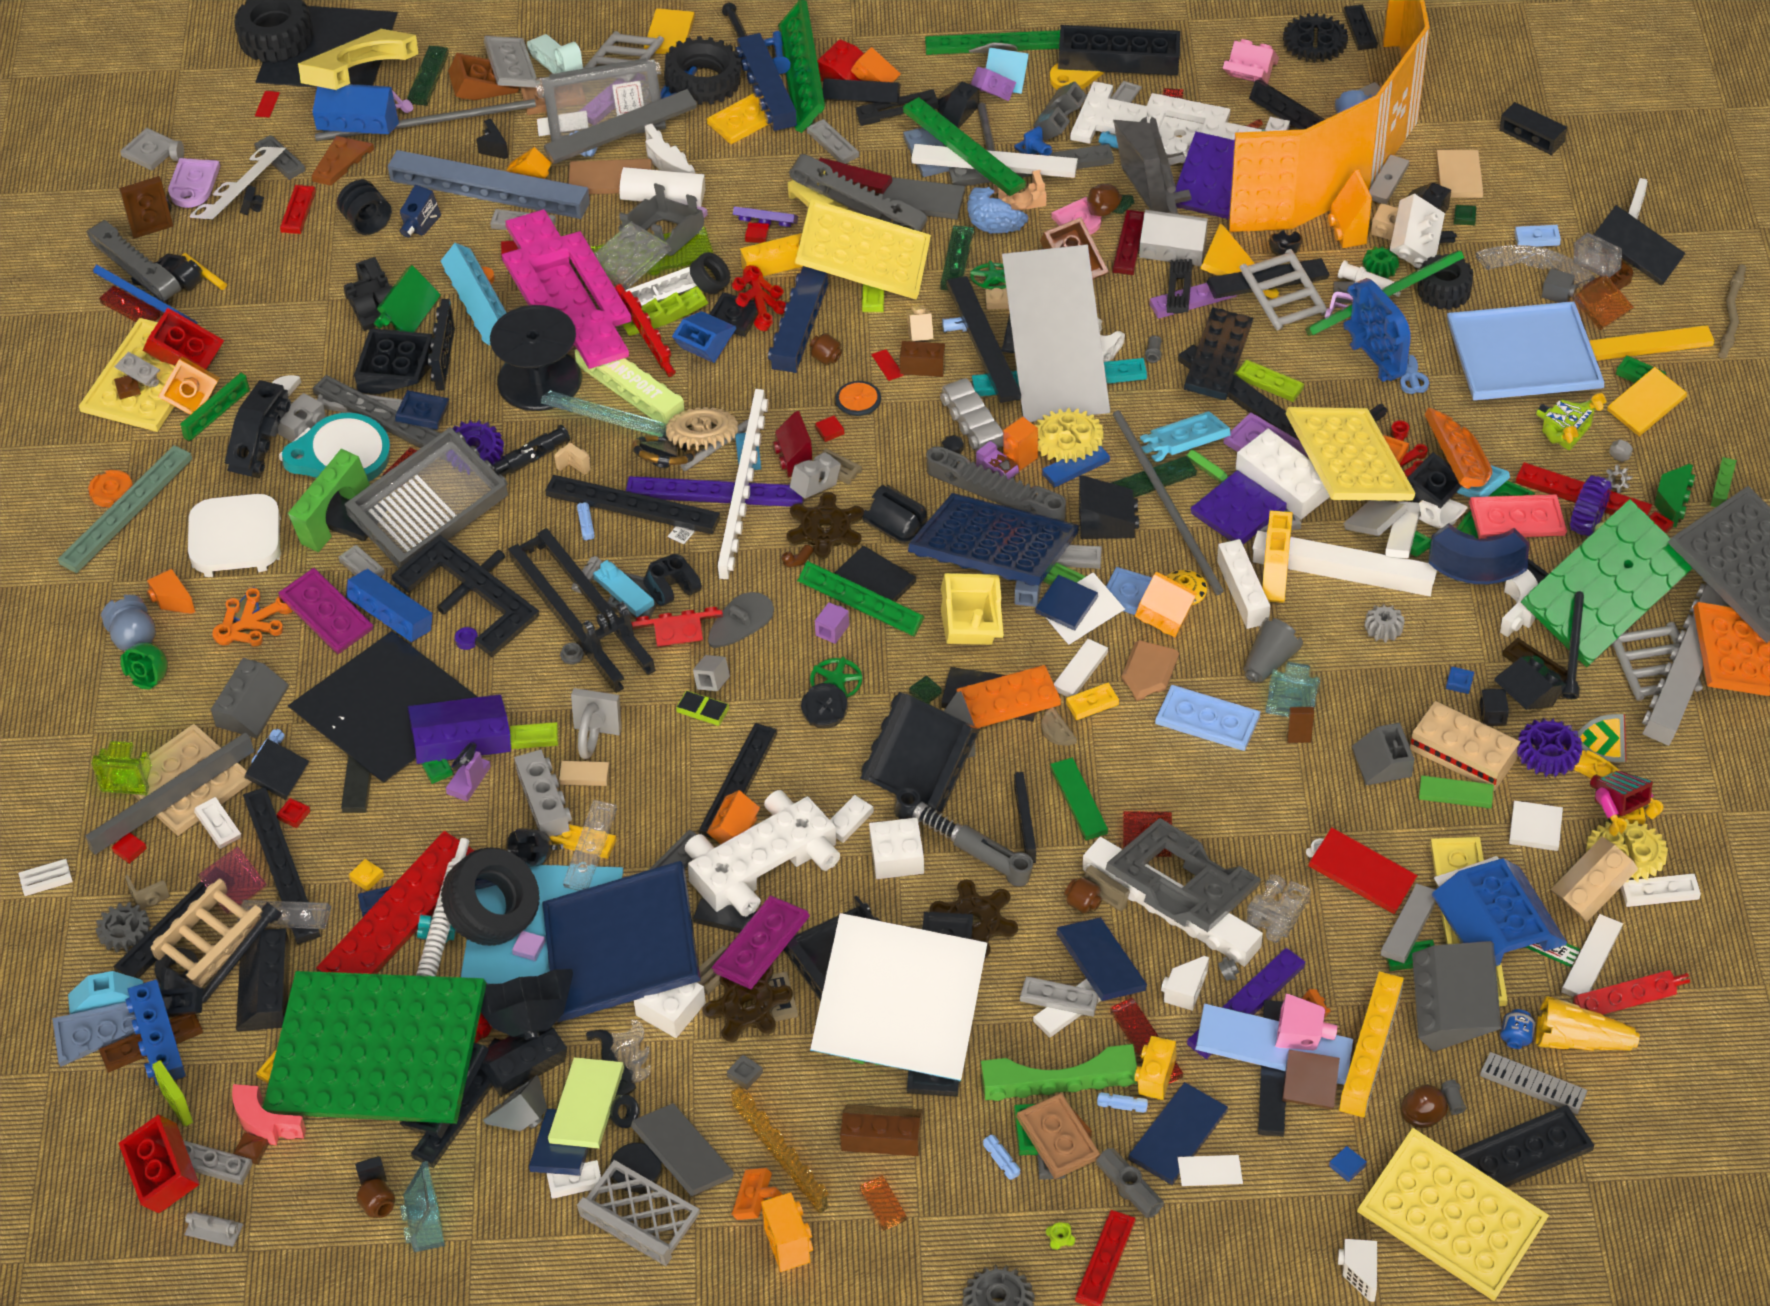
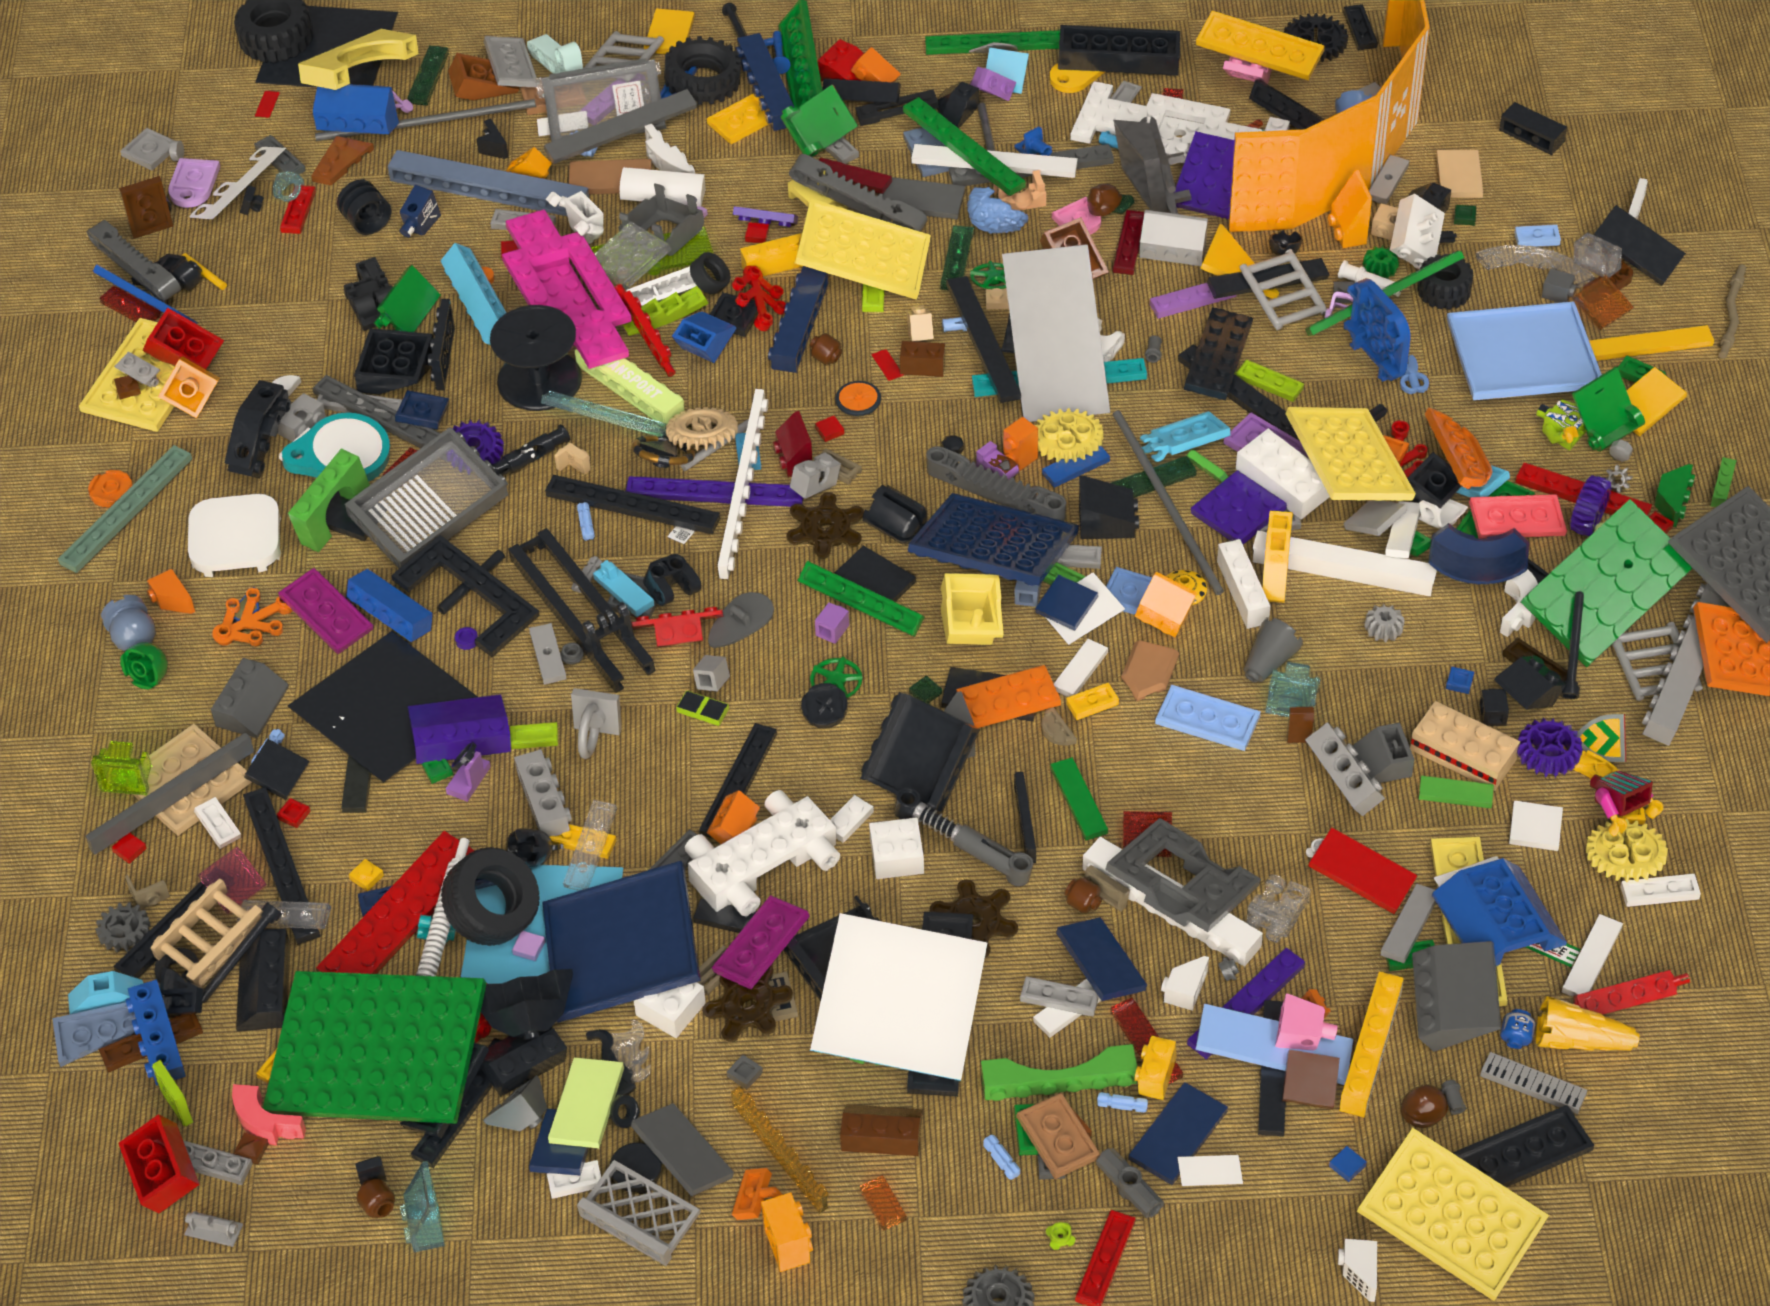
white tile [19,859,73,896] -> none
green tile [180,372,250,442] -> none
light grey tile [339,545,385,577] -> none
tan tile [559,761,610,786] -> none
reddish brown arm [781,545,814,568] -> none
light grey brick [940,378,1003,451] -> none
dark grey arch [1033,81,1087,141] -> none
black container [1166,259,1193,314] -> none
tan slope [1550,837,1638,922] -> none
none -> clear light blue piece [273,171,305,202]
none -> light grey tile [529,623,567,685]
none -> white torso [546,191,604,244]
none -> green door [780,85,858,157]
none -> yellow plate [1196,11,1324,81]
none -> light grey brick [1305,722,1385,816]
none -> green door [1572,366,1645,452]

